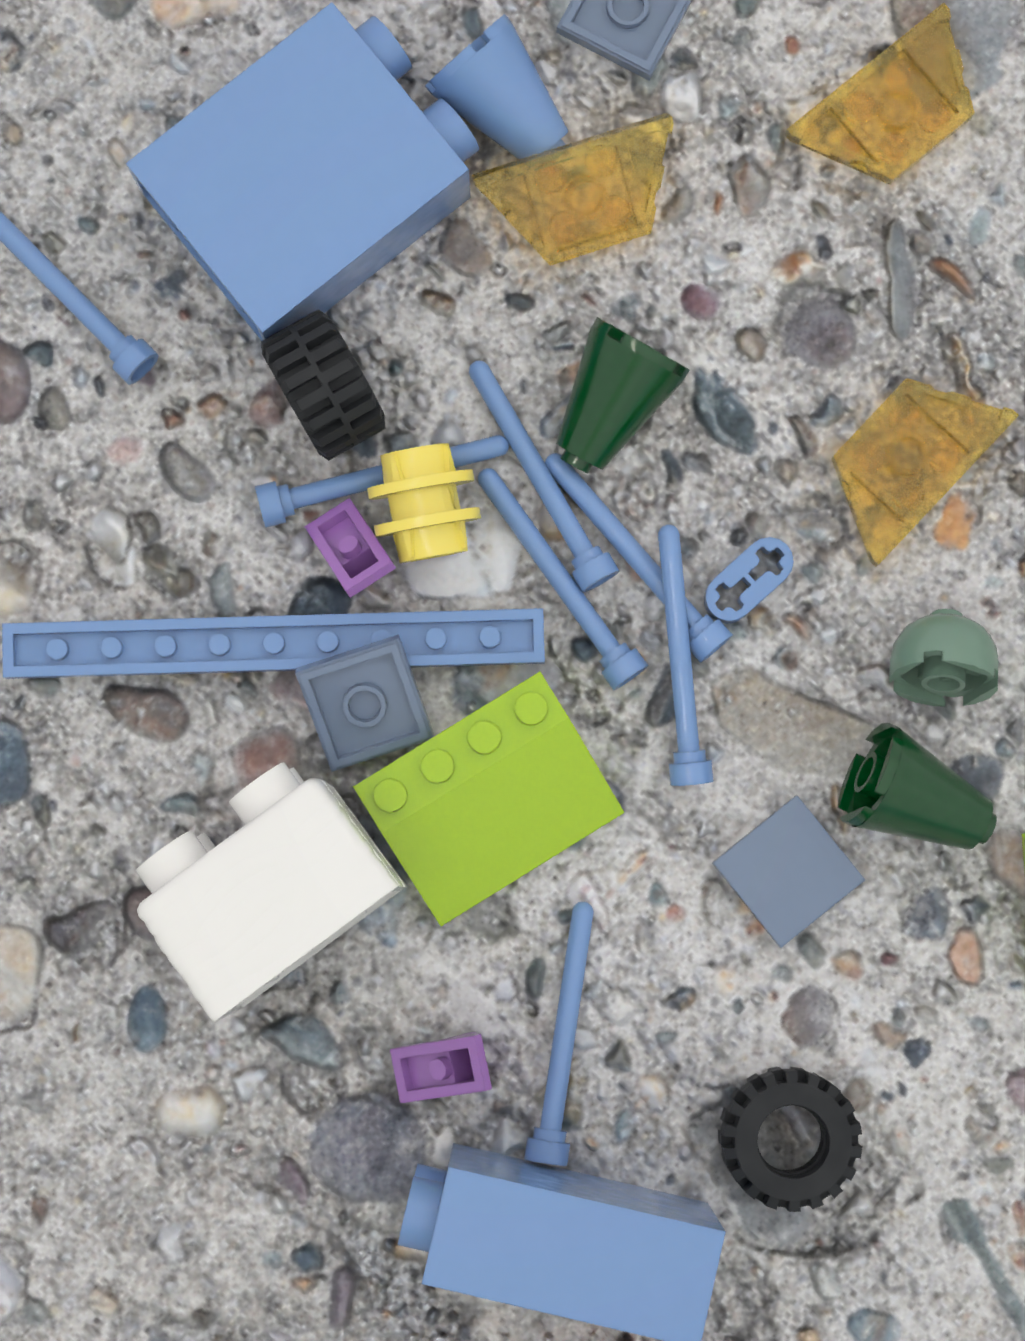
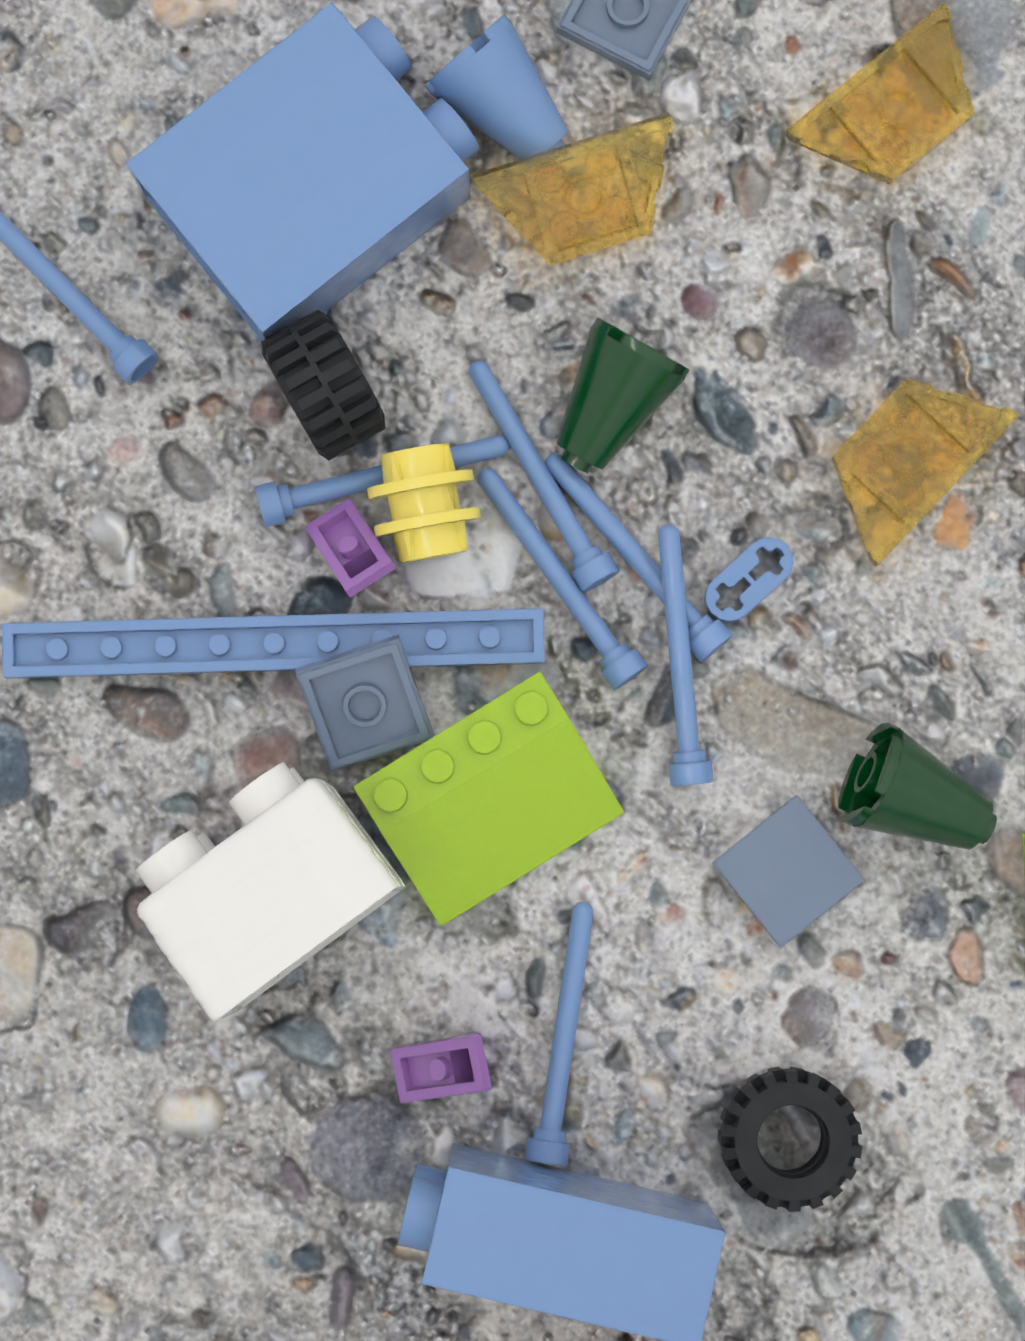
sand green cylinder [889,609,999,707] -> none

